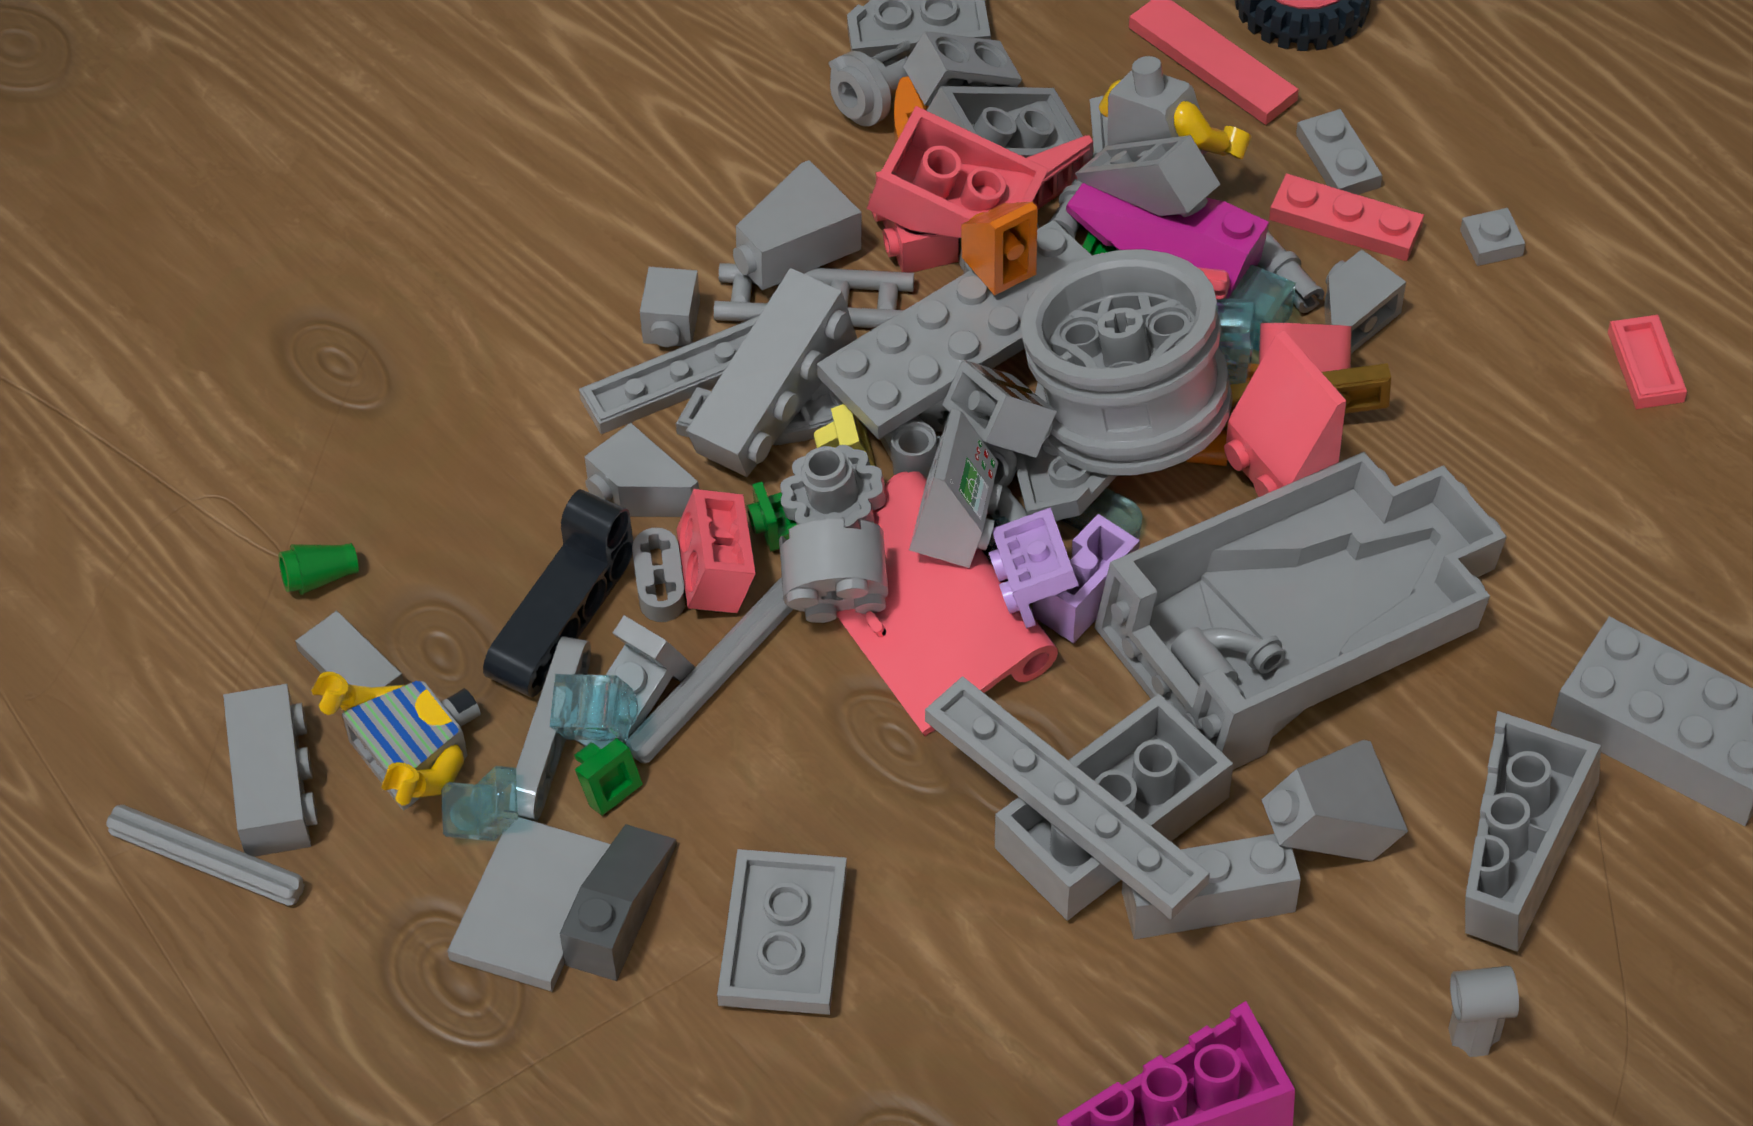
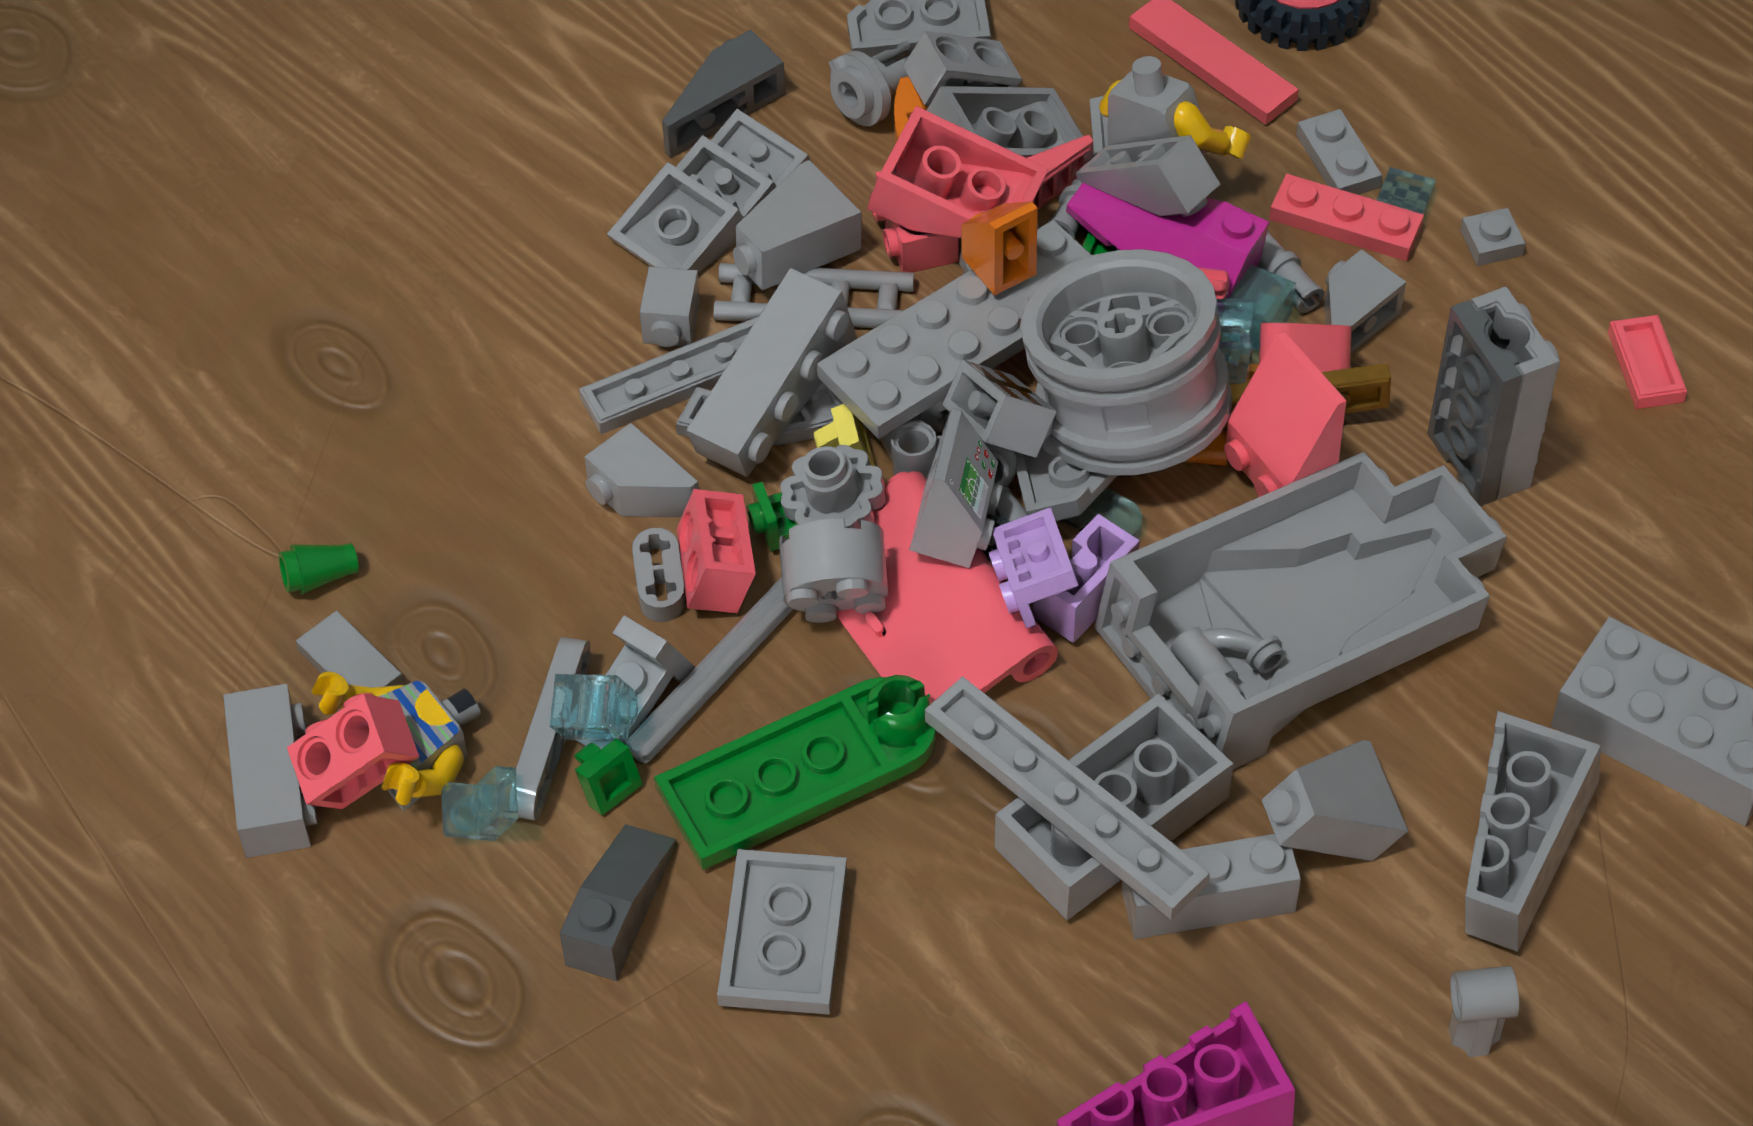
light grey axle [106,805,305,906] -> none
light grey tile [447,815,611,992] -> none
black beam [483,489,633,697] -> none
none -> coral brick [287,693,419,809]
none -> light grey slope [607,109,812,273]
none -> green plate [654,675,936,870]
none -> dark grey slope [662,29,785,158]
none -> clear light blue tile [1377,167,1436,215]
none -> piece [1427,286,1560,507]

